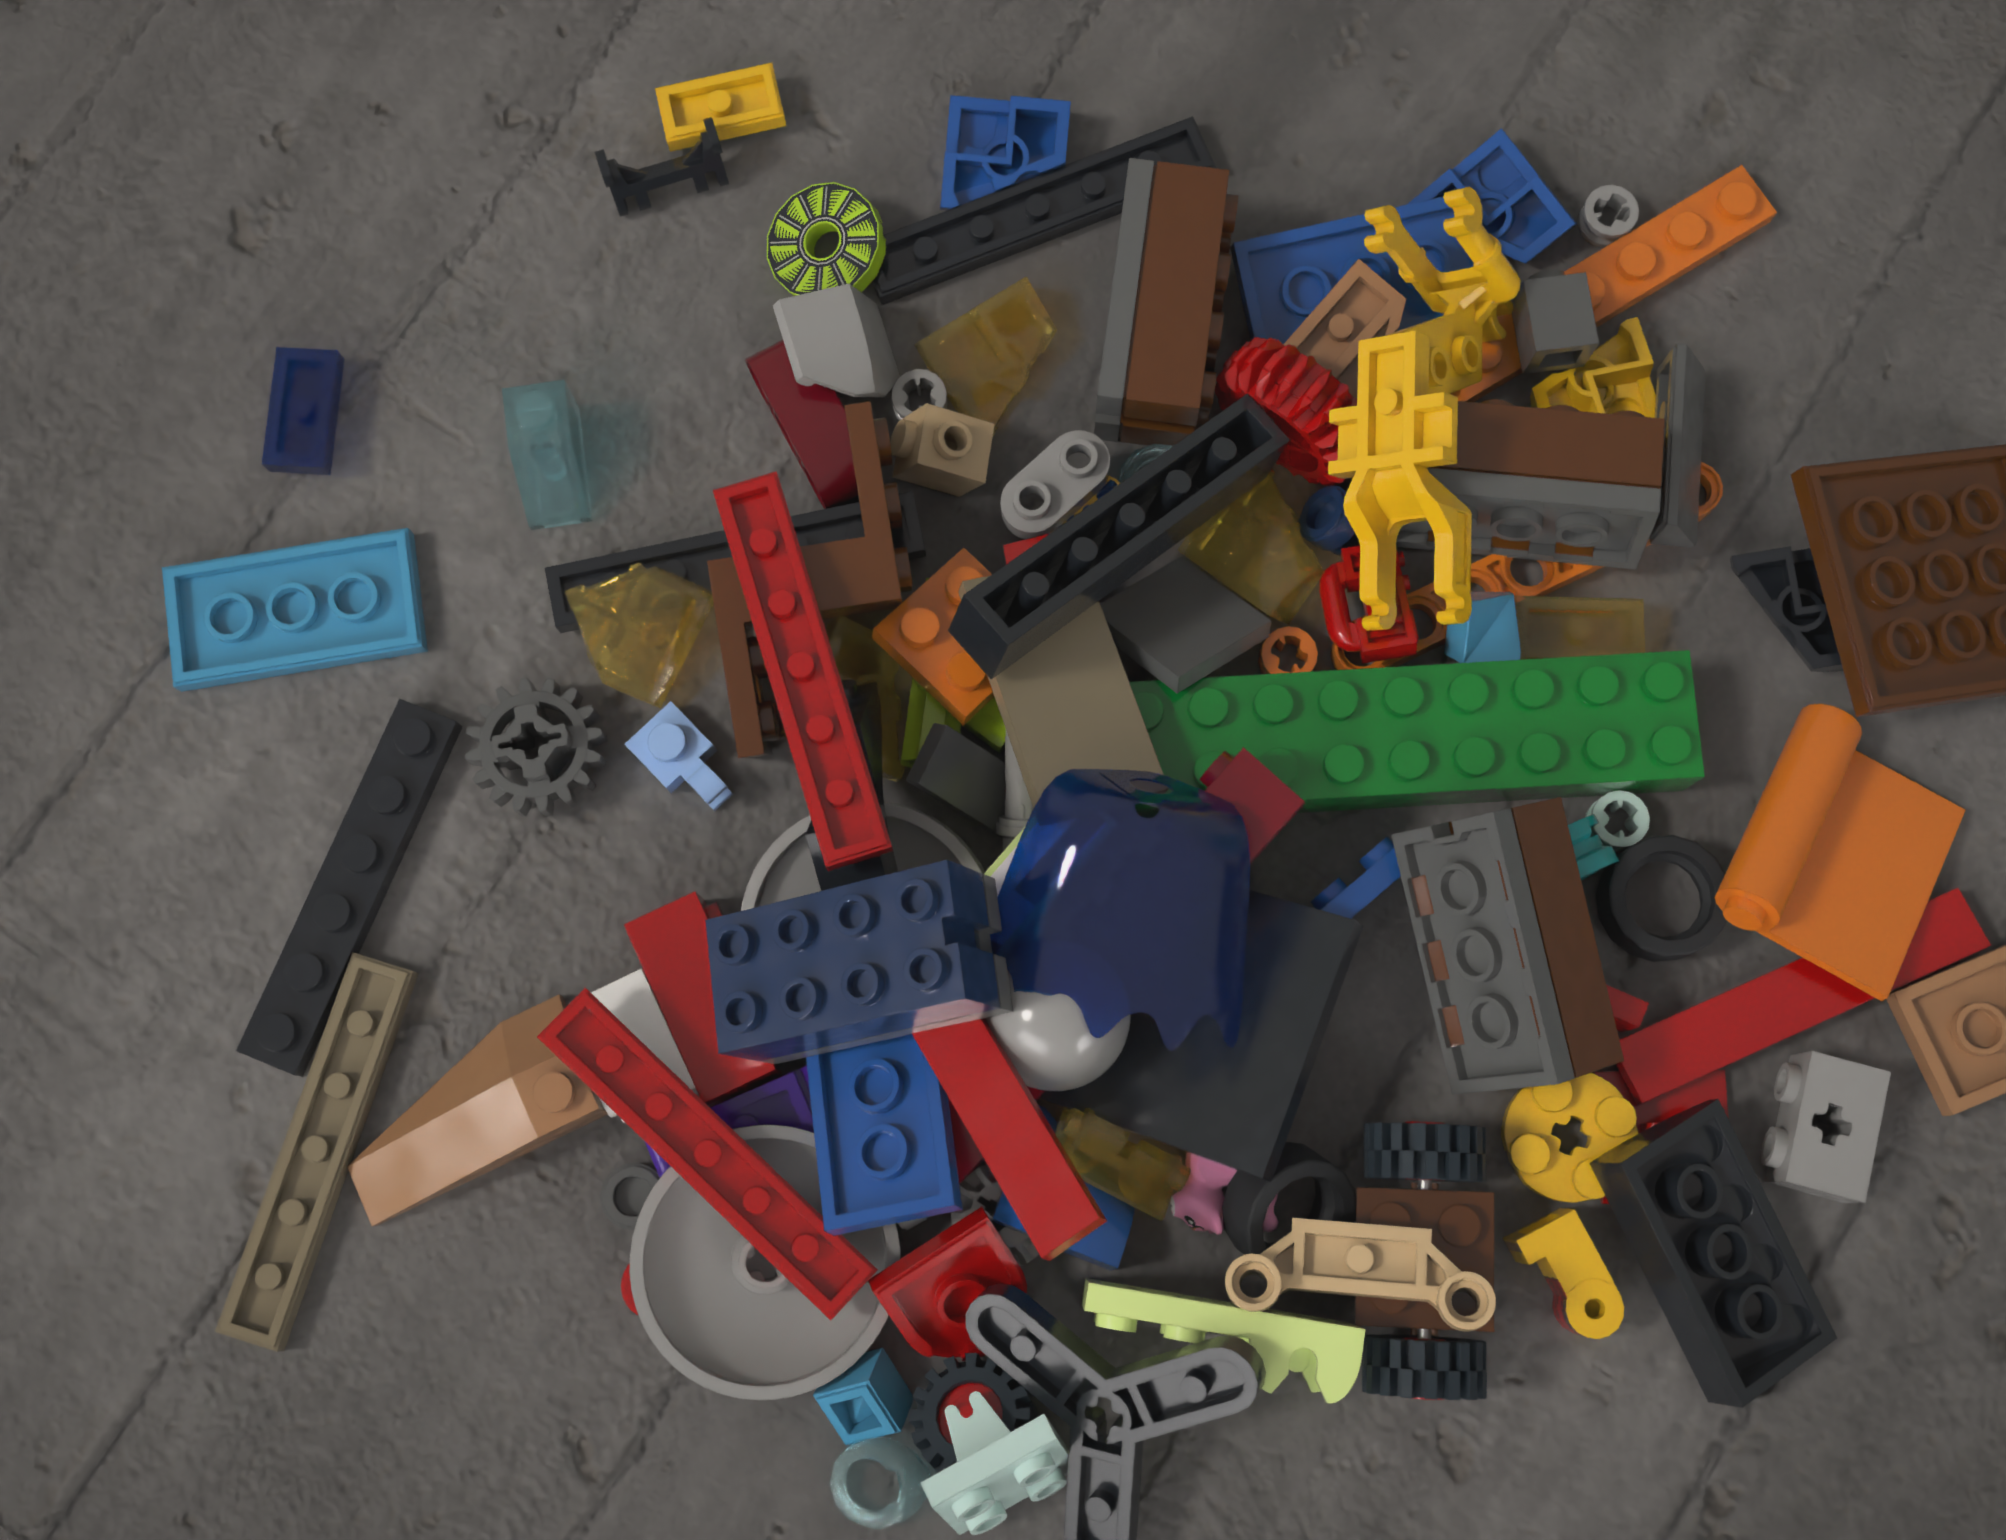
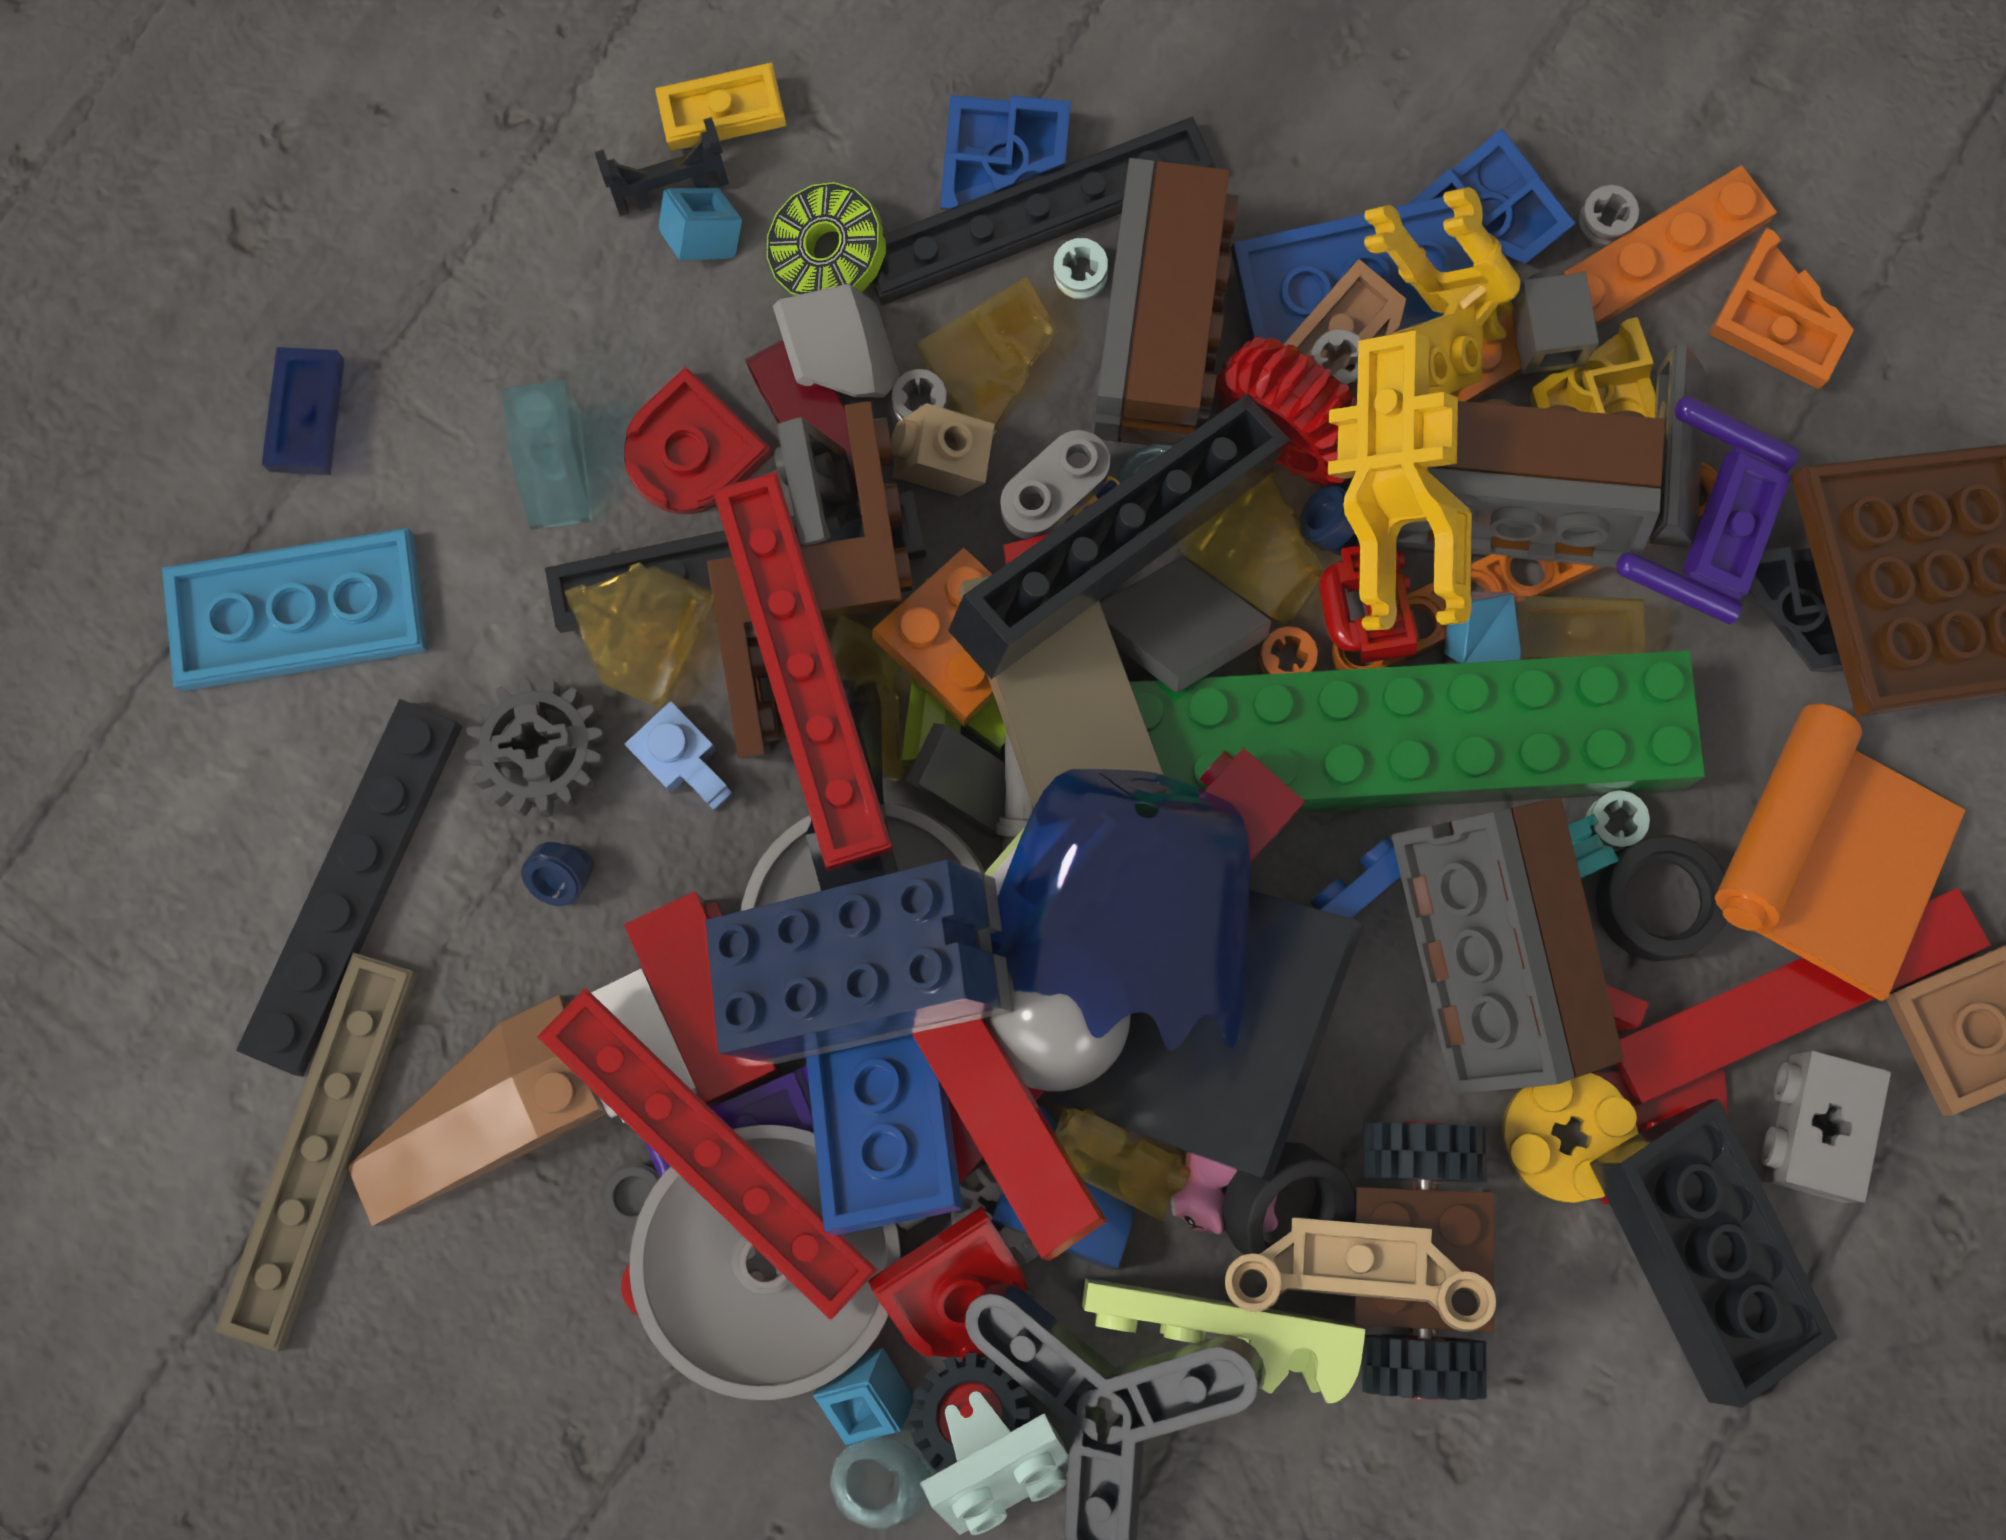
yellow leg [1503,1208,1624,1339] -> none
none -> dark blue tile [521,842,594,906]
none -> red tile [624,366,773,514]
none -> dark azure slope [659,188,742,260]
none -> dark grey wing [775,417,858,547]
none -> light aqua bush [1053,238,1108,299]
none -> light grey bush [1310,329,1361,389]
none -> dark purple plate [1616,396,1799,624]
none -> orange wing [1708,227,1854,390]

